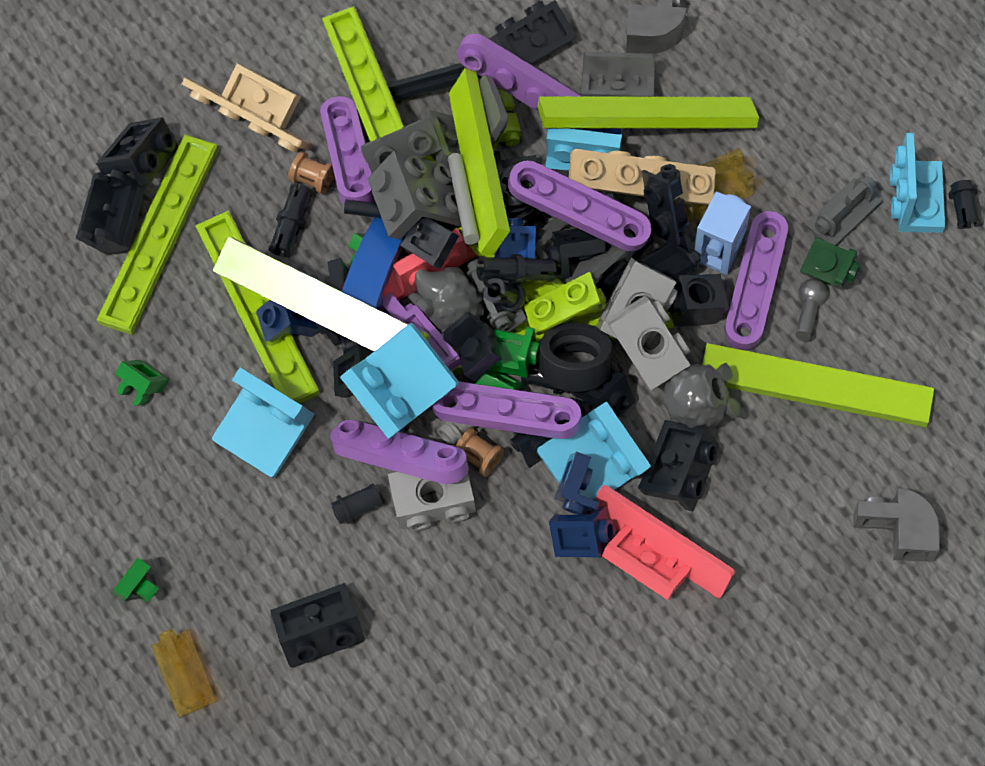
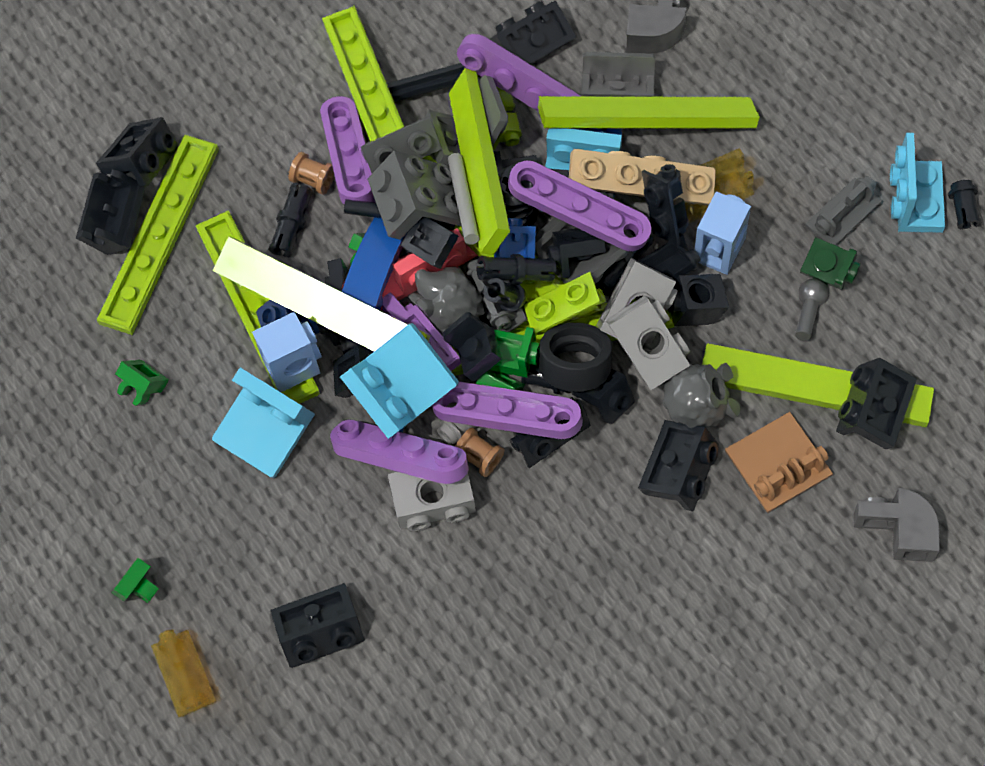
tan bracket [182,64,314,153] -> none
black pin [330,483,383,525] -> none
medium azure bracket [537,401,651,500] -> none
dark blue bracket [549,506,614,558] -> none
dark blue bracket [554,451,599,515] -> none
coral bracket [591,485,735,600] -> none
medium lavender plate [725,211,788,350] -> none
none -> light blue brick [252,312,322,392]
none -> medium nougat hinge [725,412,833,513]
none -> black bracket [836,358,917,450]

